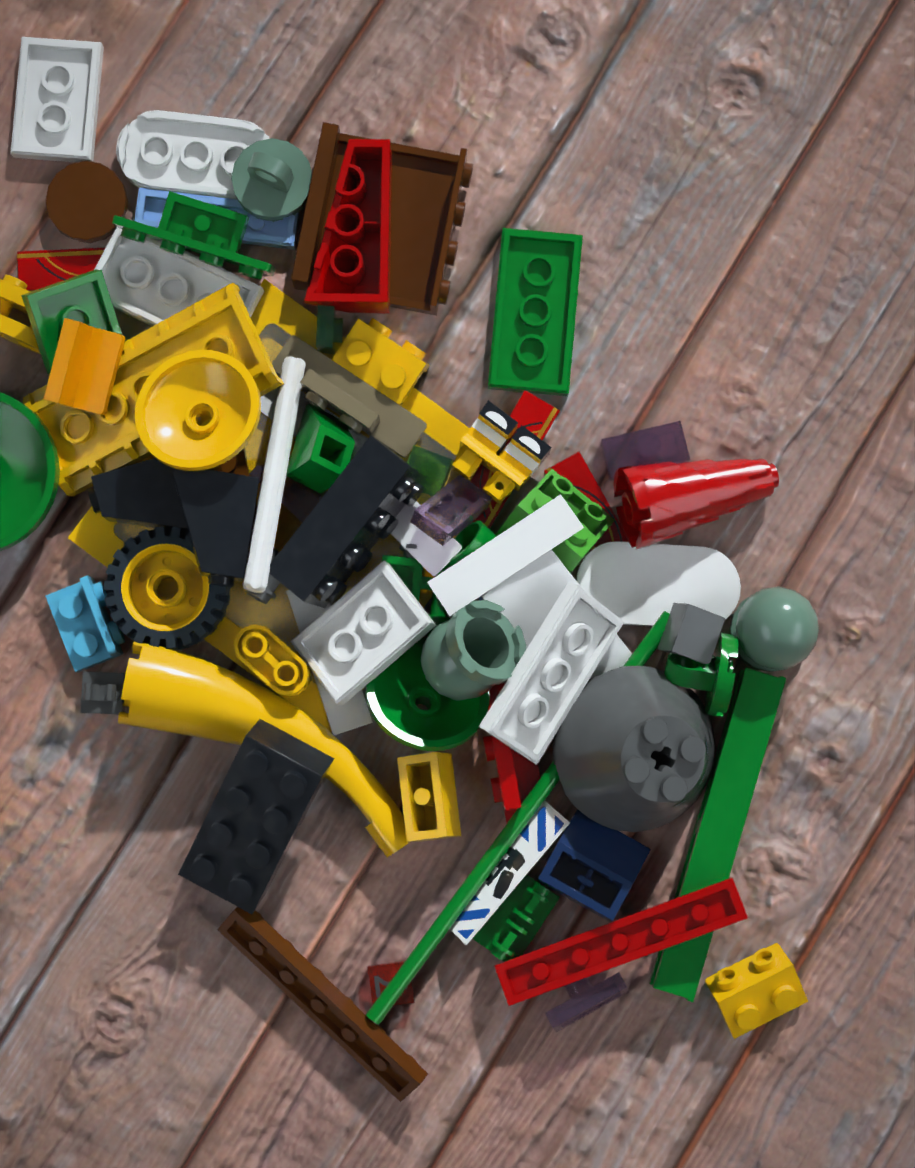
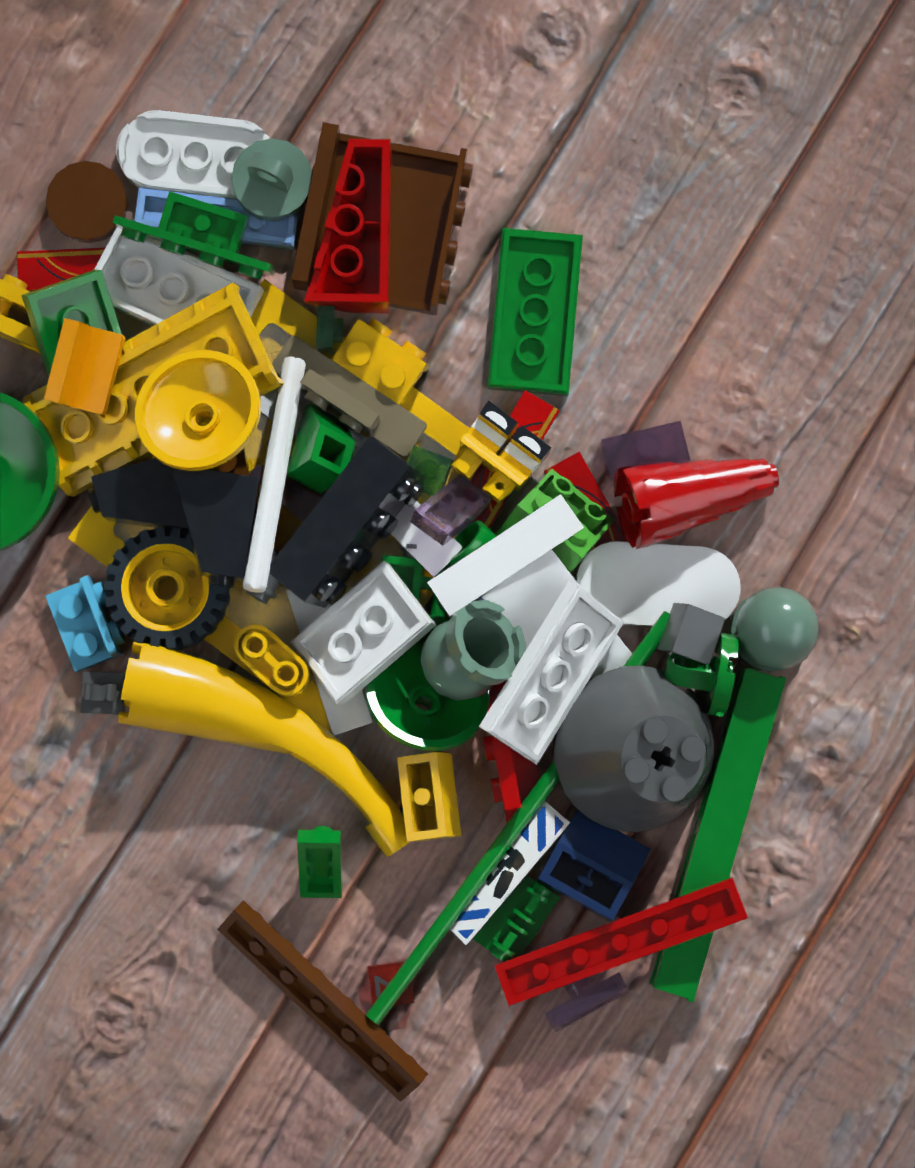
white tile [10,37,104,162] -> none
black brick [178,719,334,914] -> none
yellow bracket [705,943,808,1039] -> none
none -> green tile [297,826,343,898]

